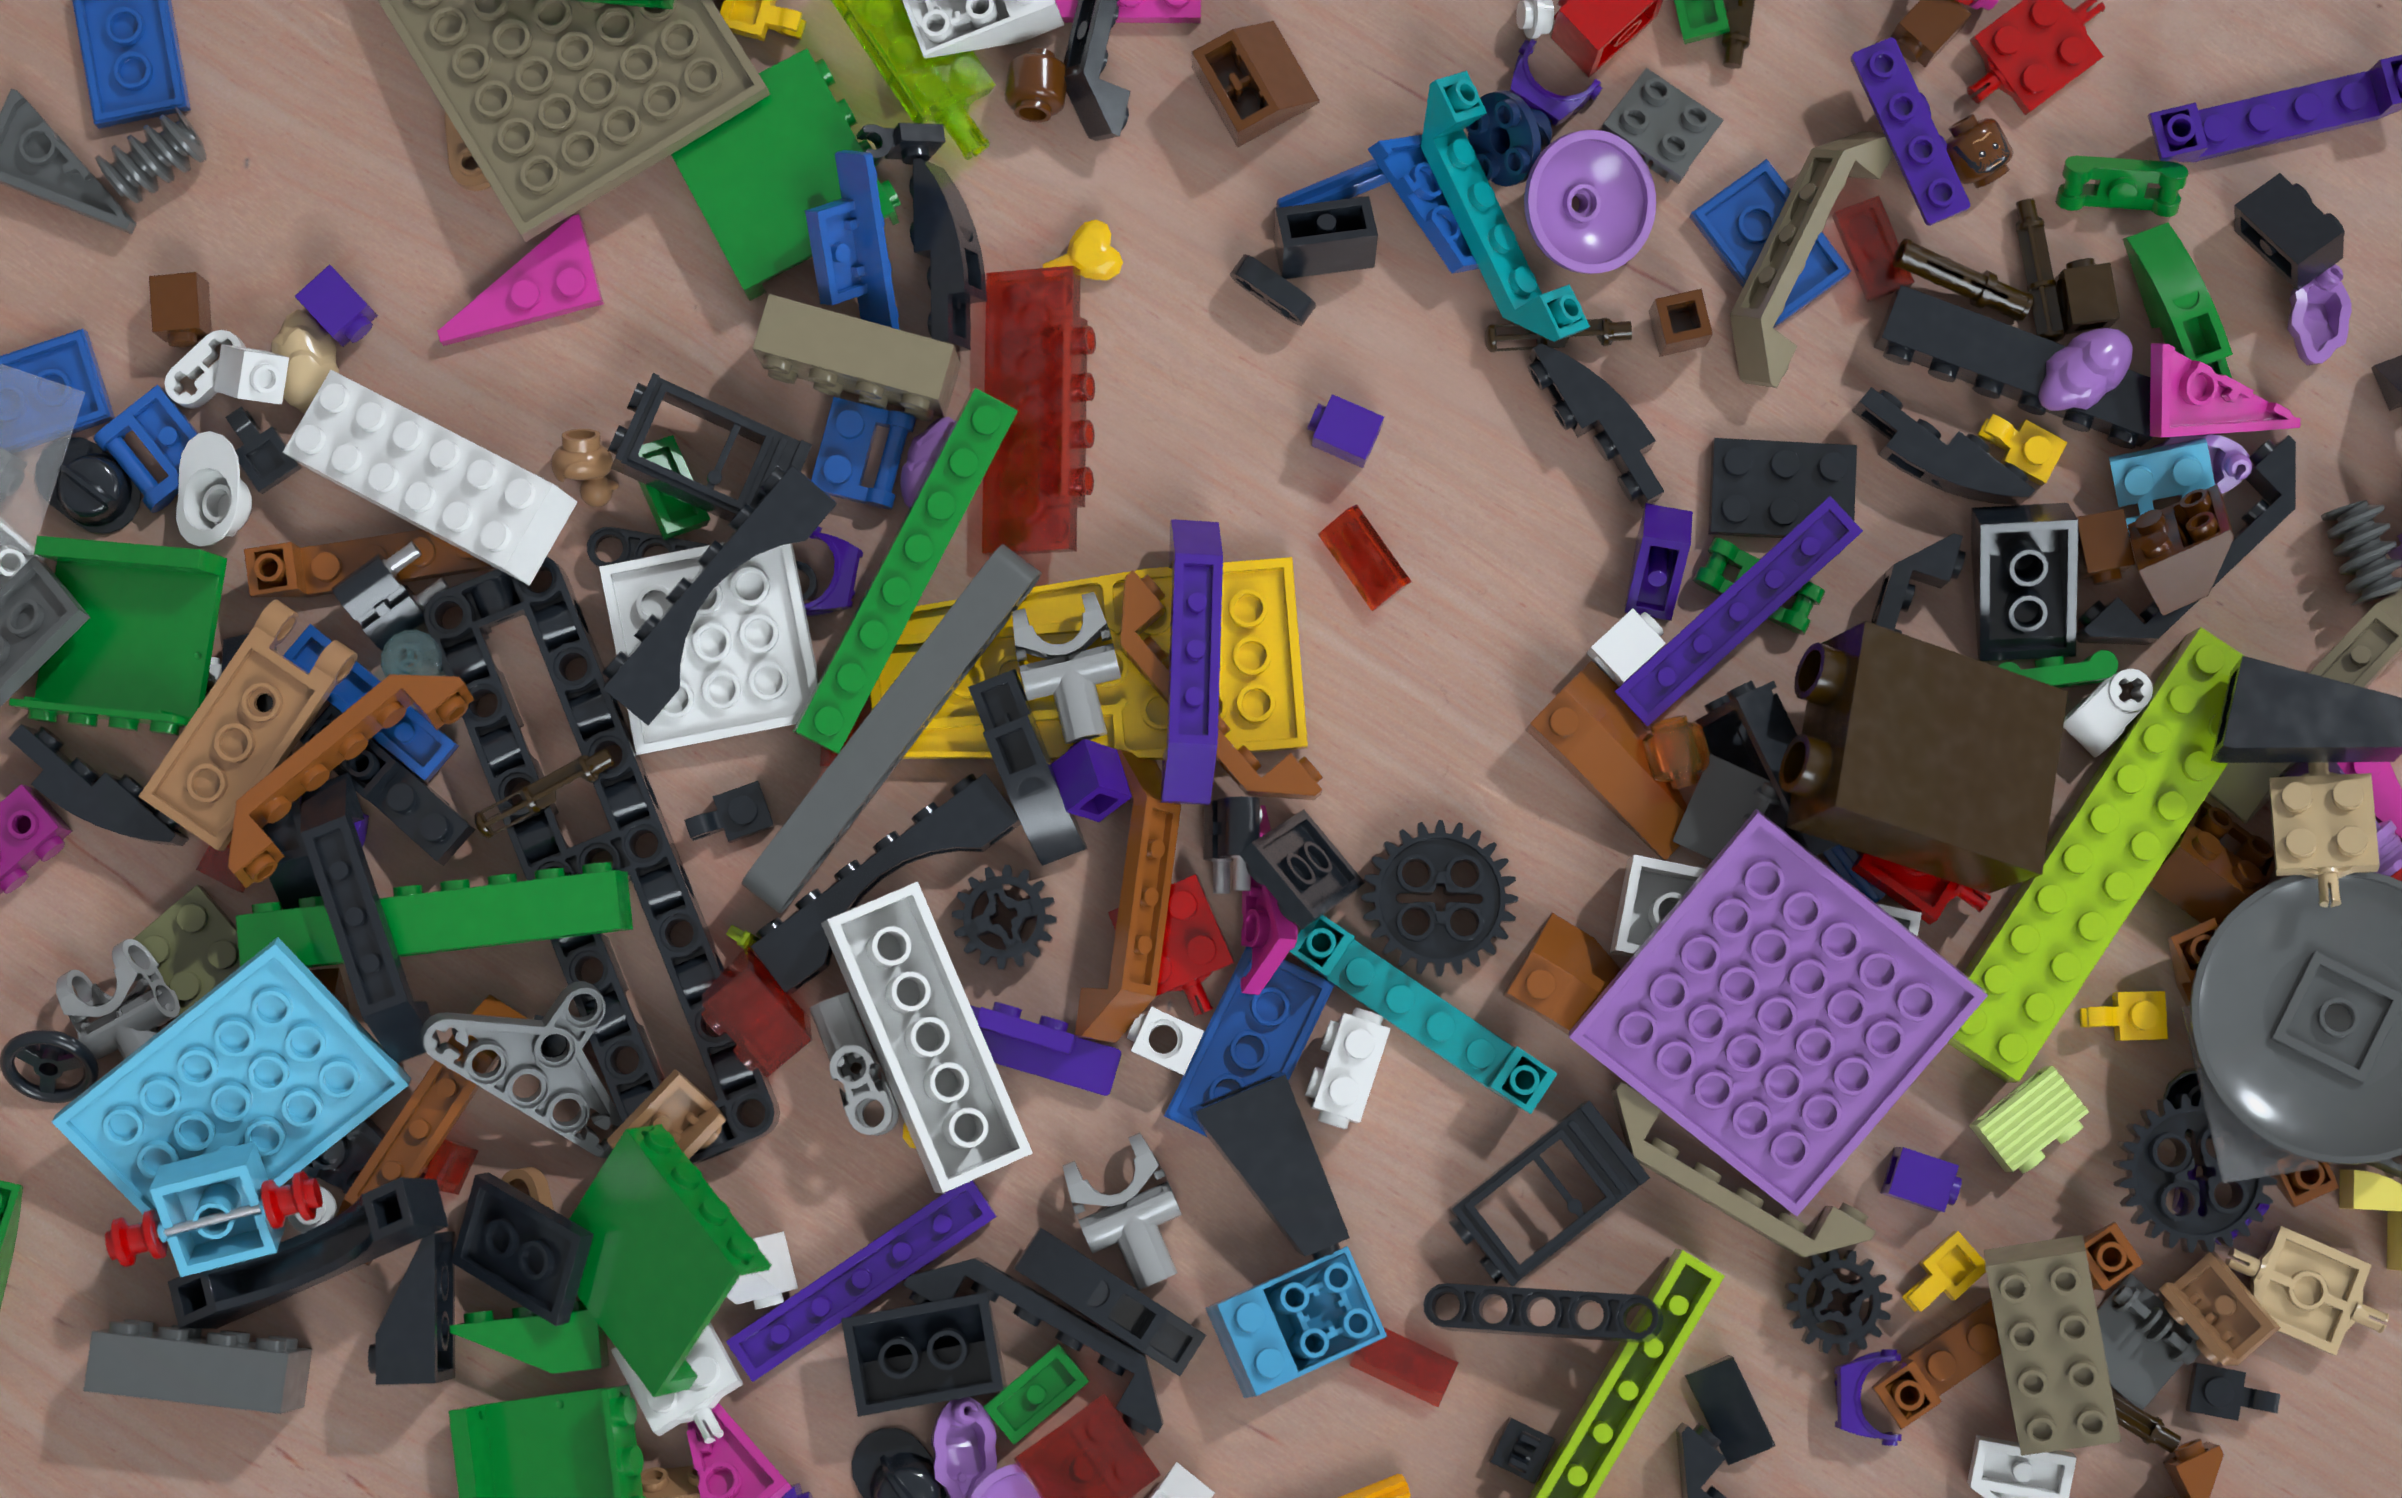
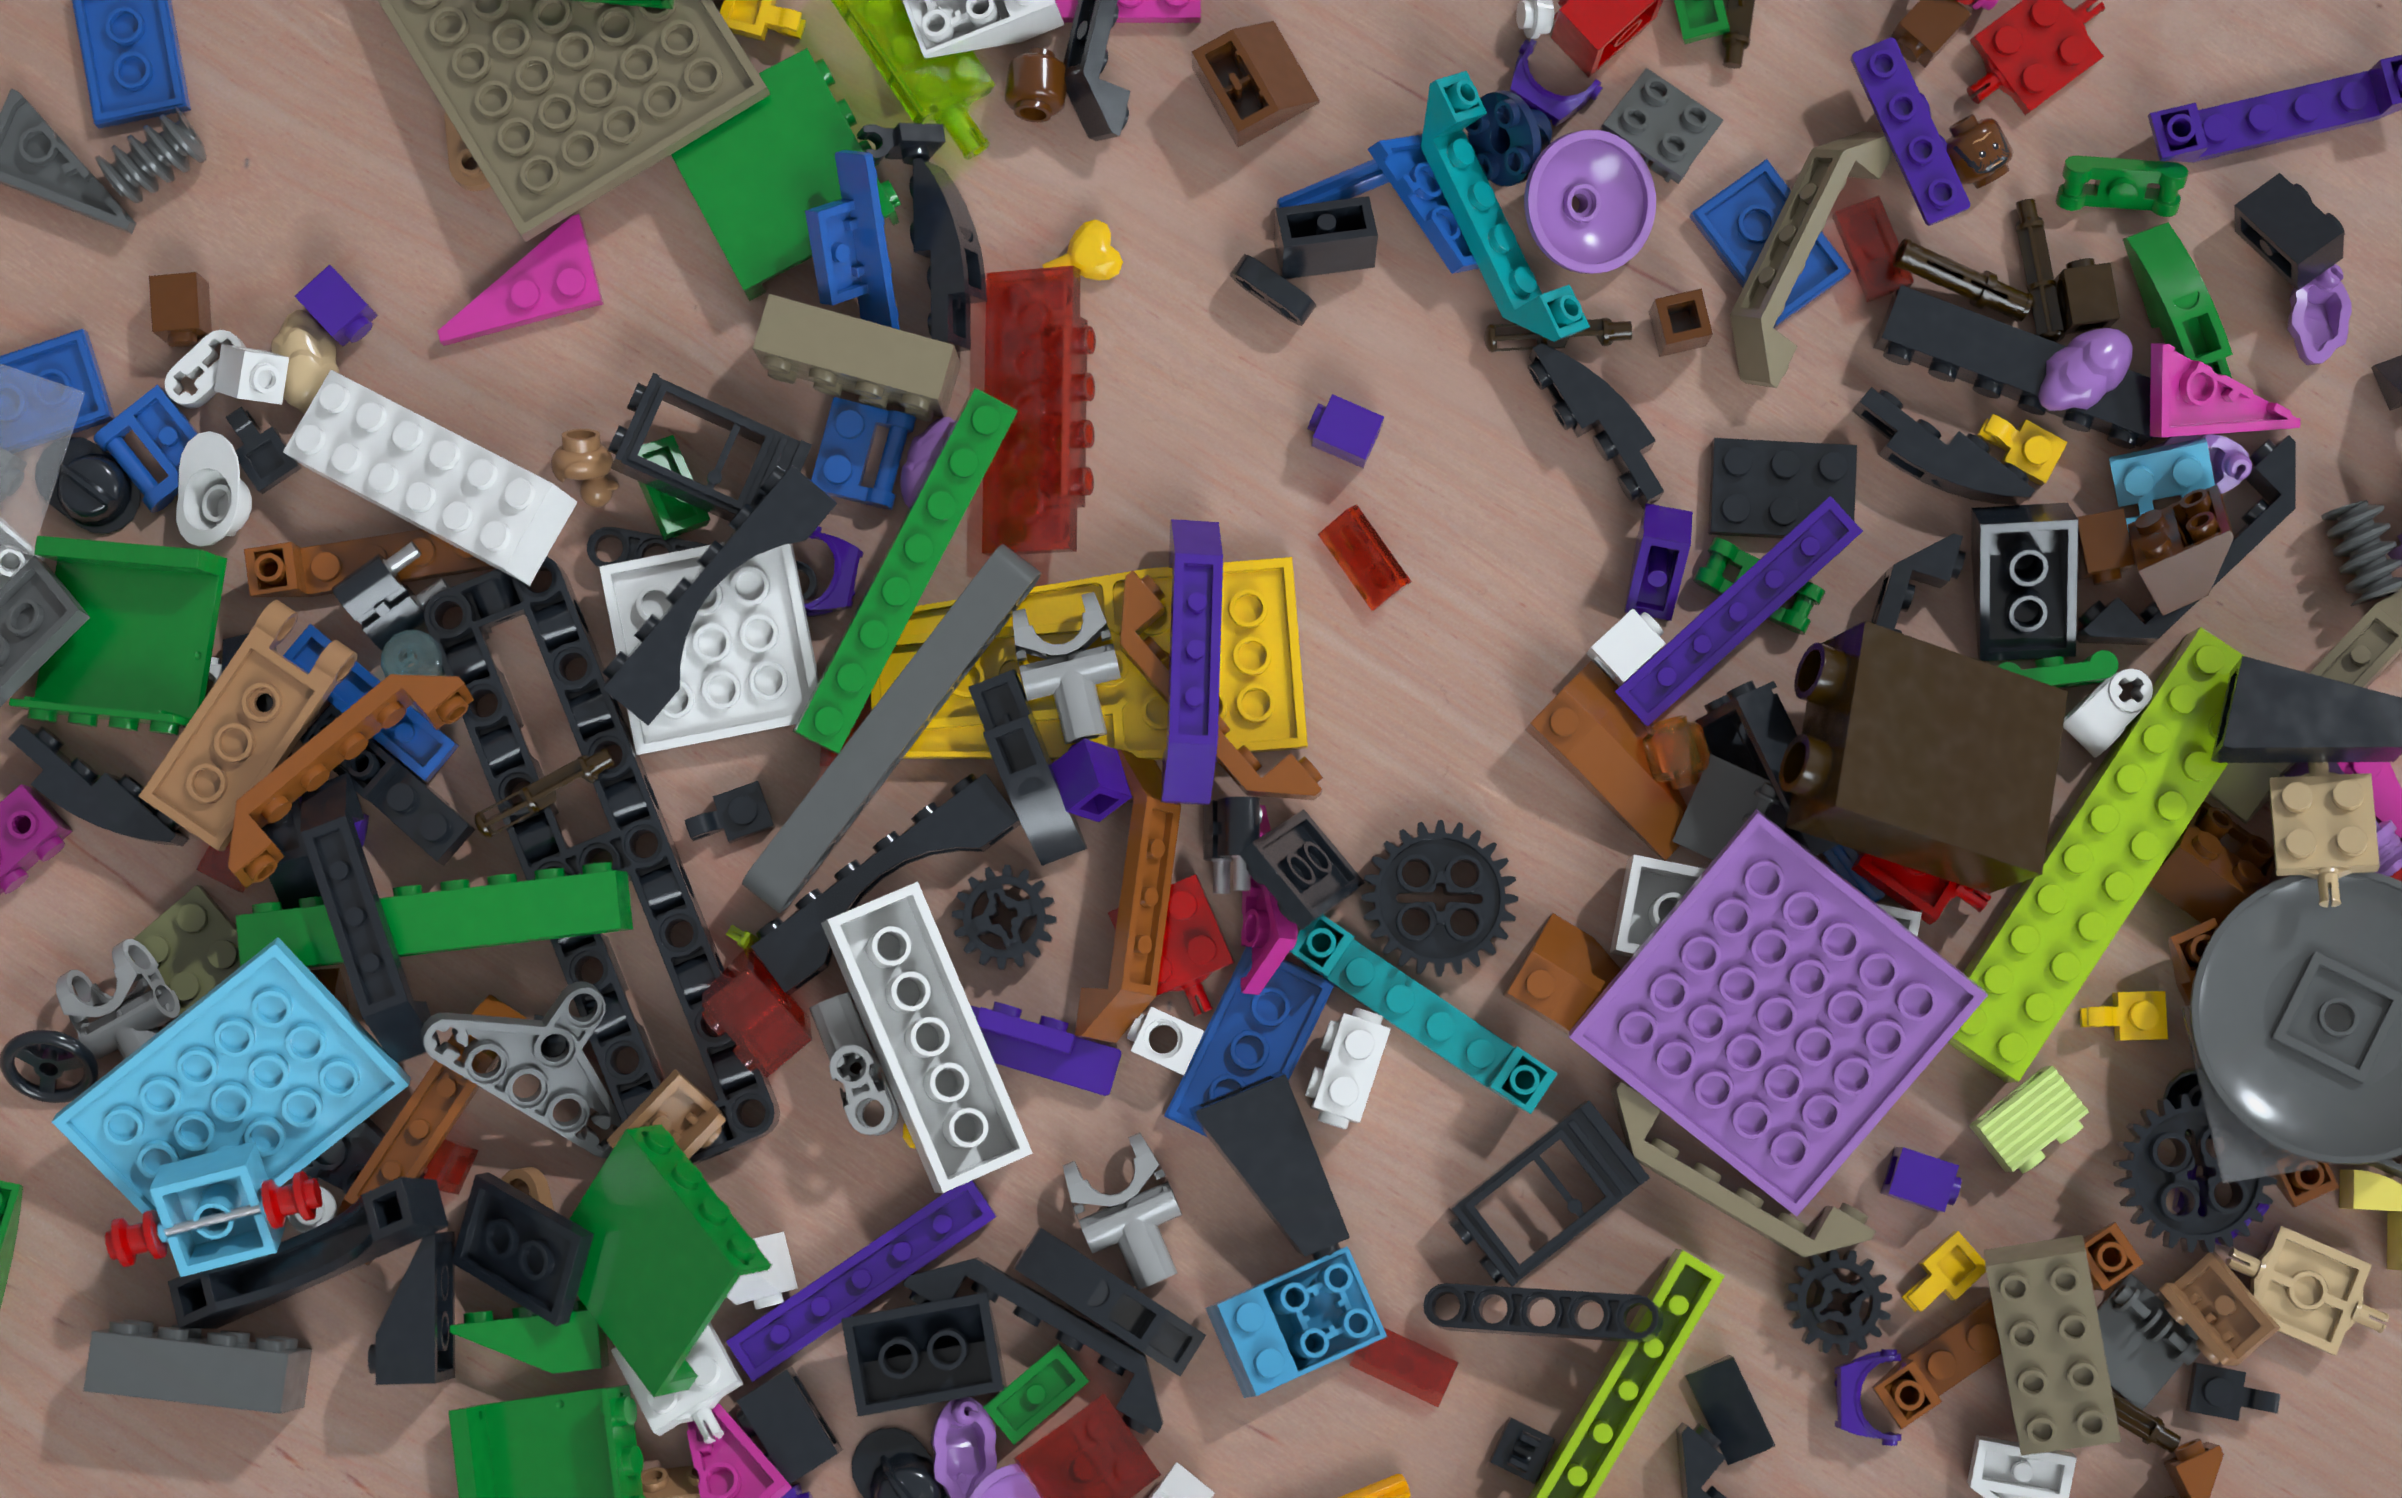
none -> black brick [736,1367,843,1484]

